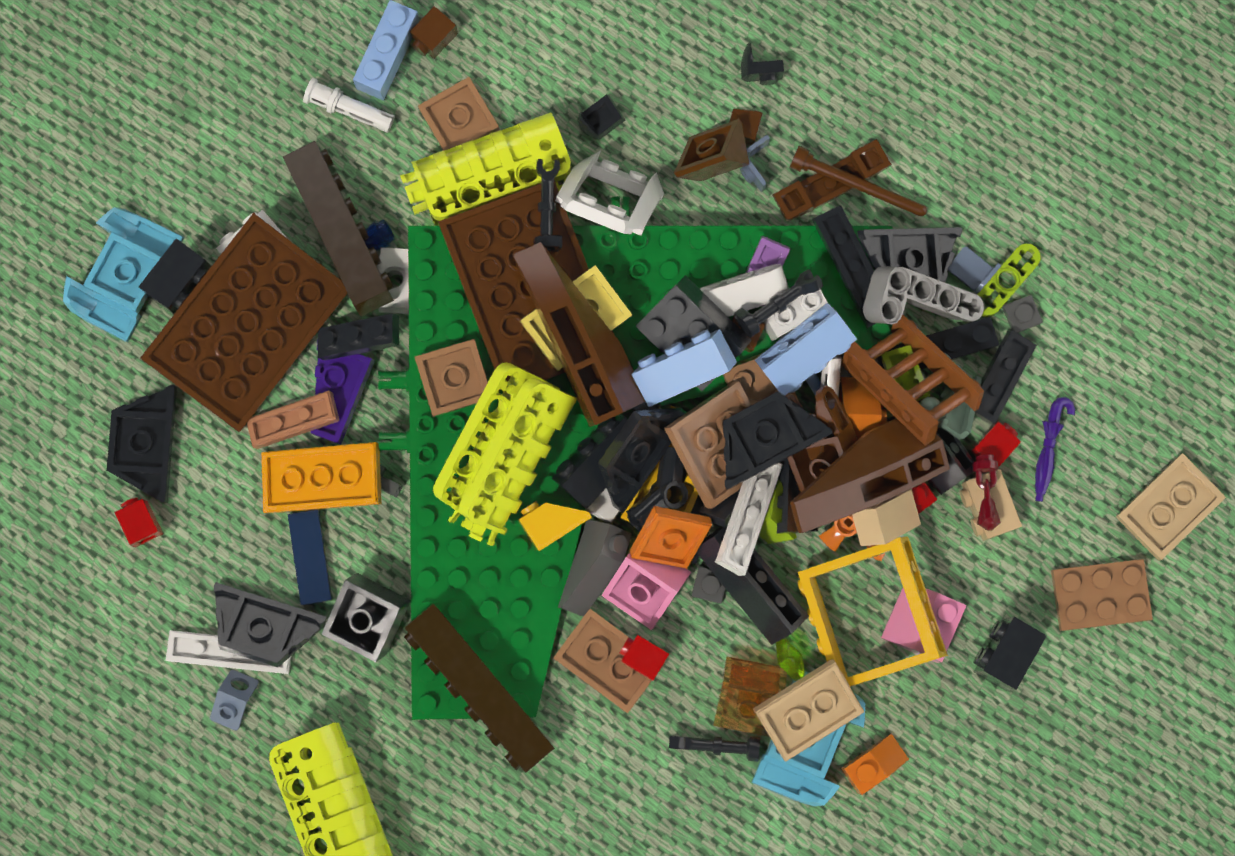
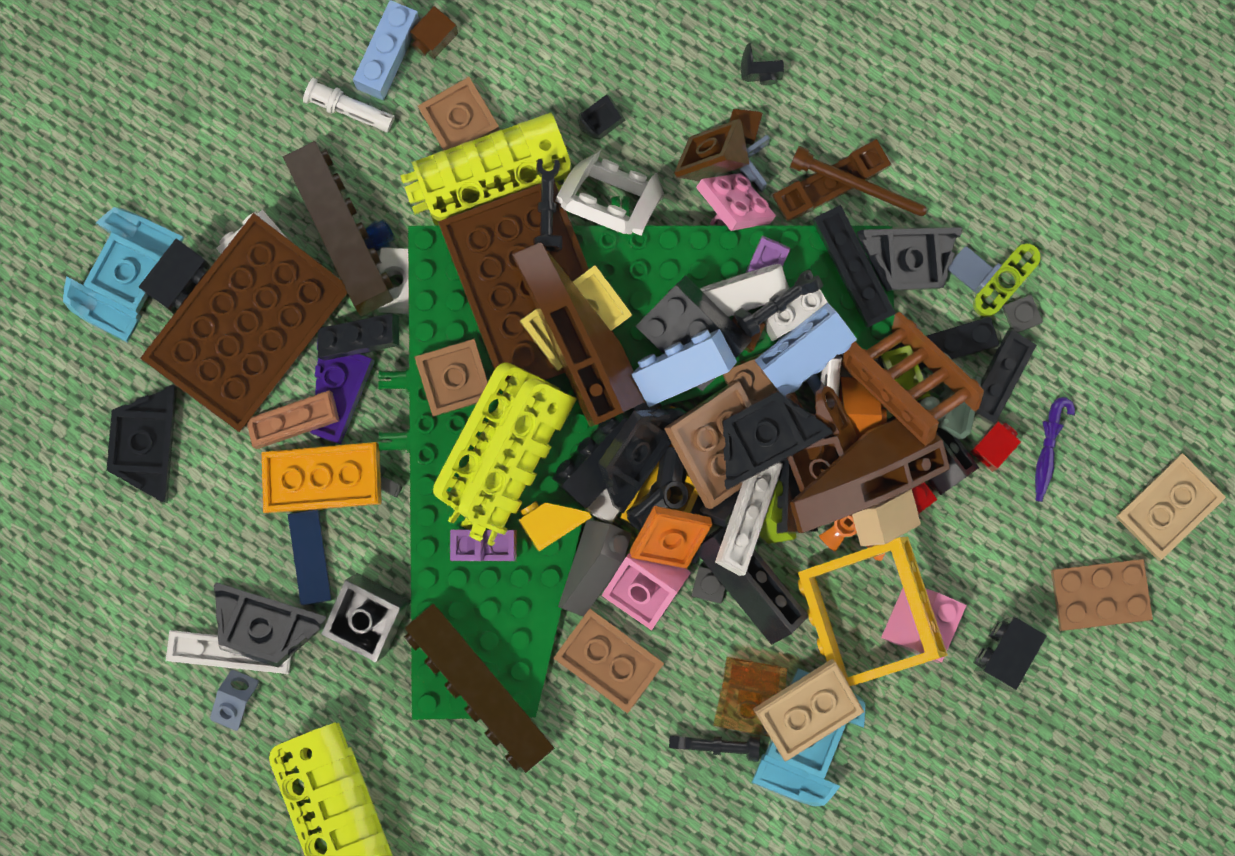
red brick [114,497,163,547] -> none
red brick [619,634,669,681] -> none
clear neon green tile [776,638,805,681] -> none
orange slope [841,733,909,795] -> none
light grey beam [863,266,984,324] -> none
tan brick [959,469,1022,541] -> none
dark red piece [973,455,1001,531] -> none
none -> medium lavender slope [450,530,517,561]
none -> bright pink plate [696,173,776,231]

